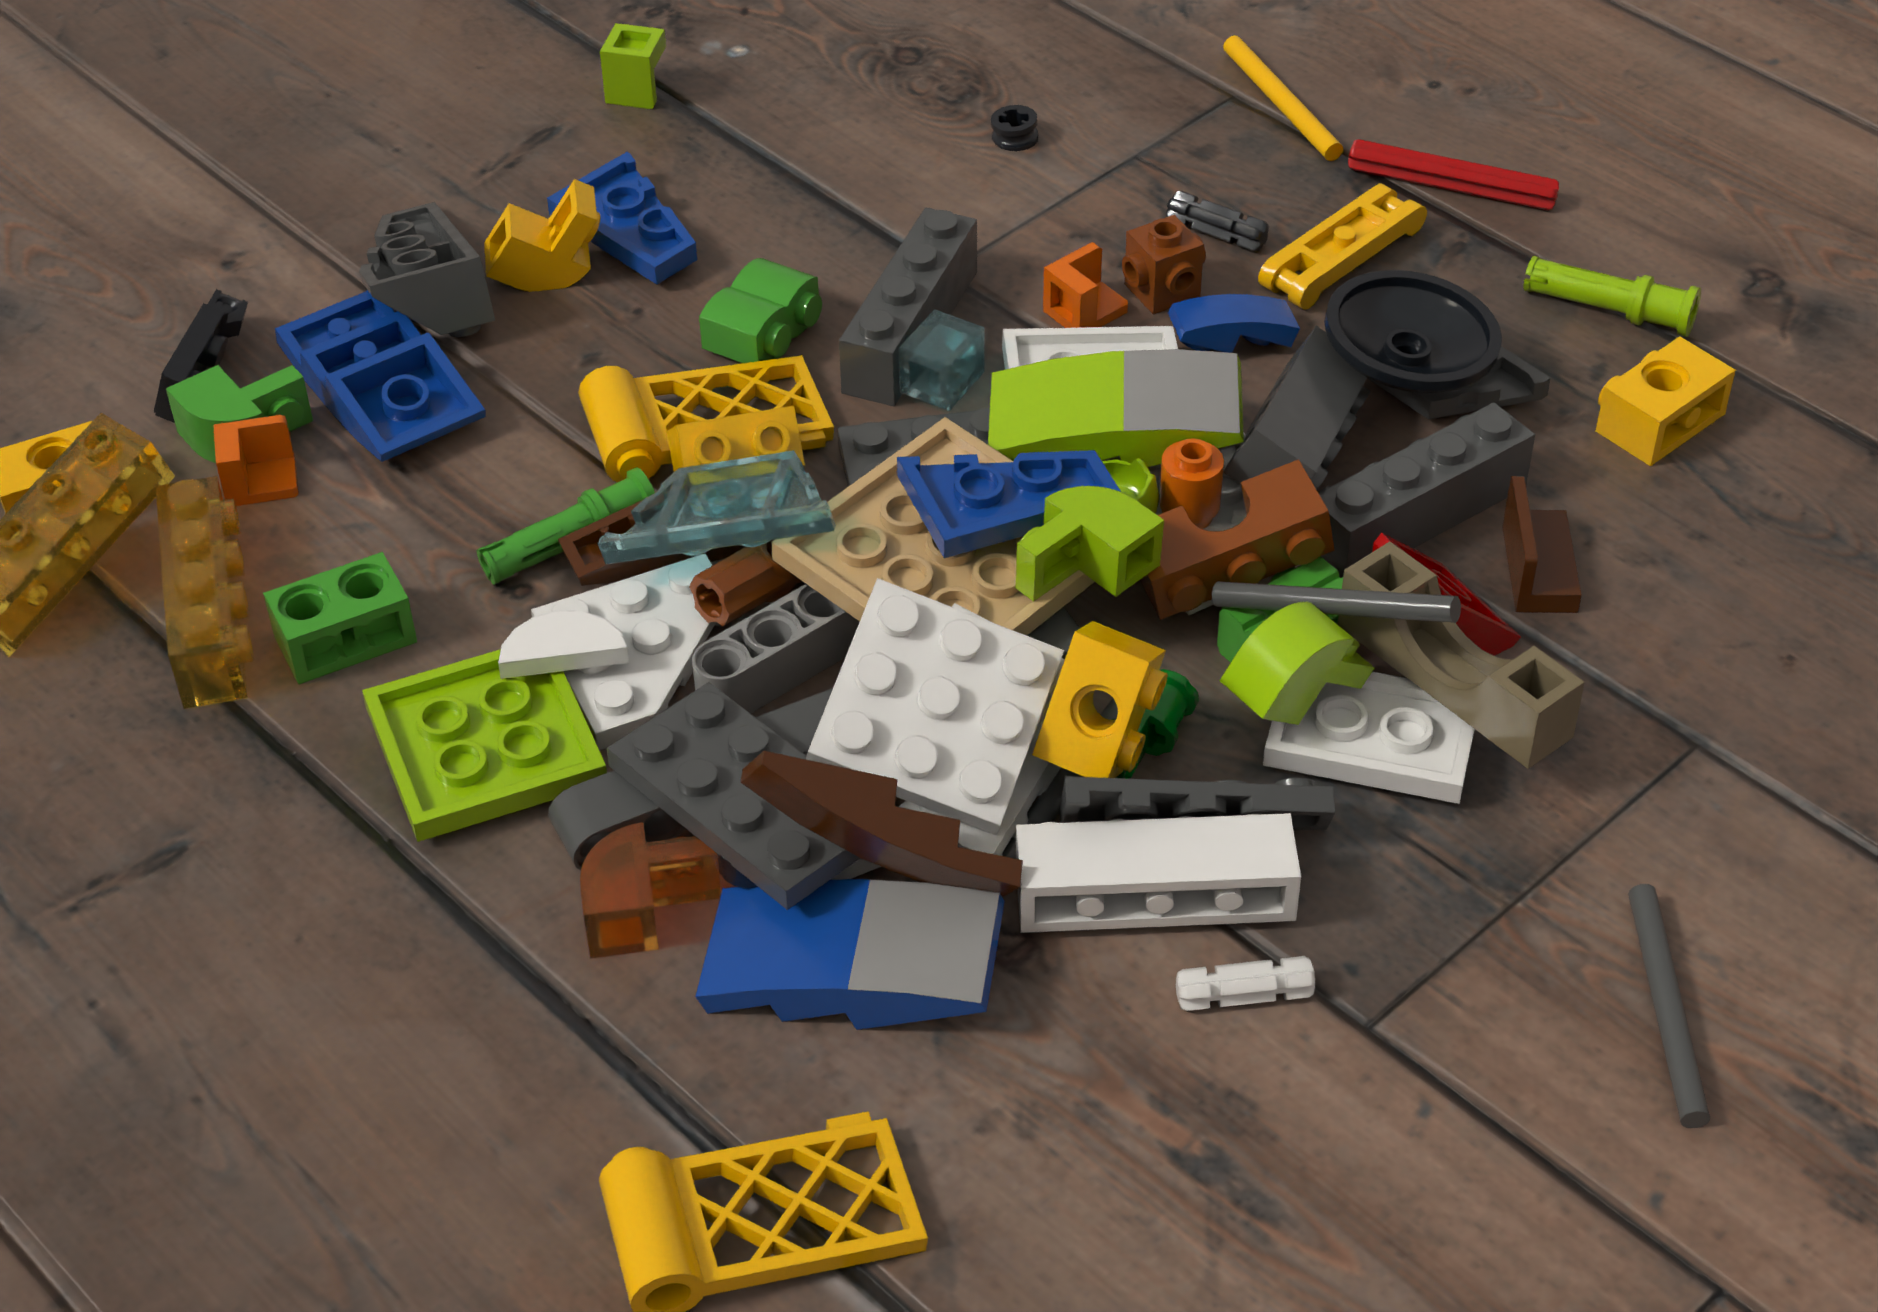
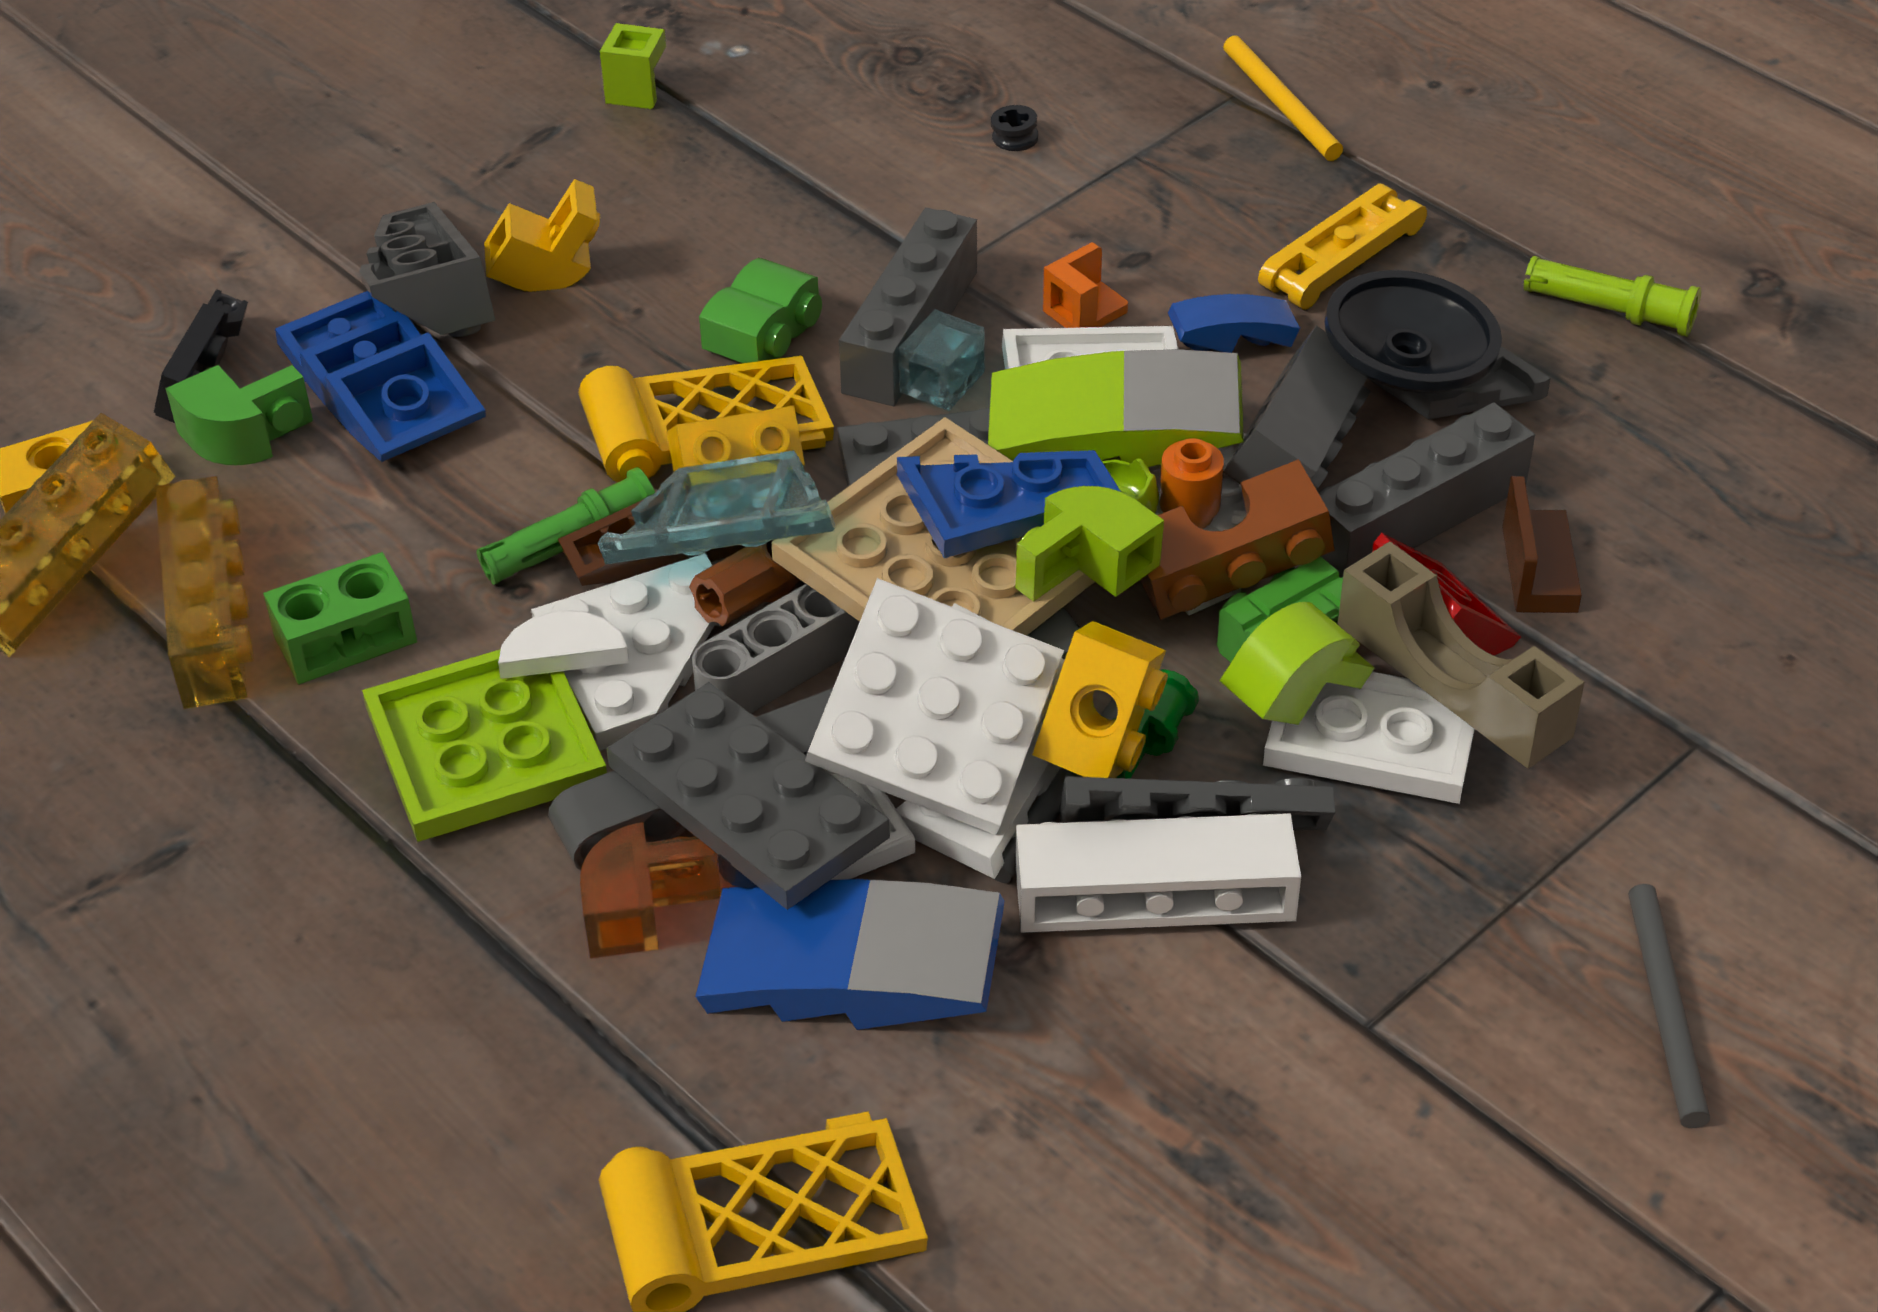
orange panel [214,415,299,508] -> none
blue wing [547,151,698,285] -> none
reddish brown slope [741,751,1023,897] -> none
dark orange brick [1122,215,1206,315] -> none
black axle [1166,191,1269,252] -> none
white axle [1176,956,1315,1011] -> none
dark grey bar [1212,581,1461,623] -> none
red axle [1348,139,1559,211] -> none
yellow brick [1595,336,1736,466] -> none

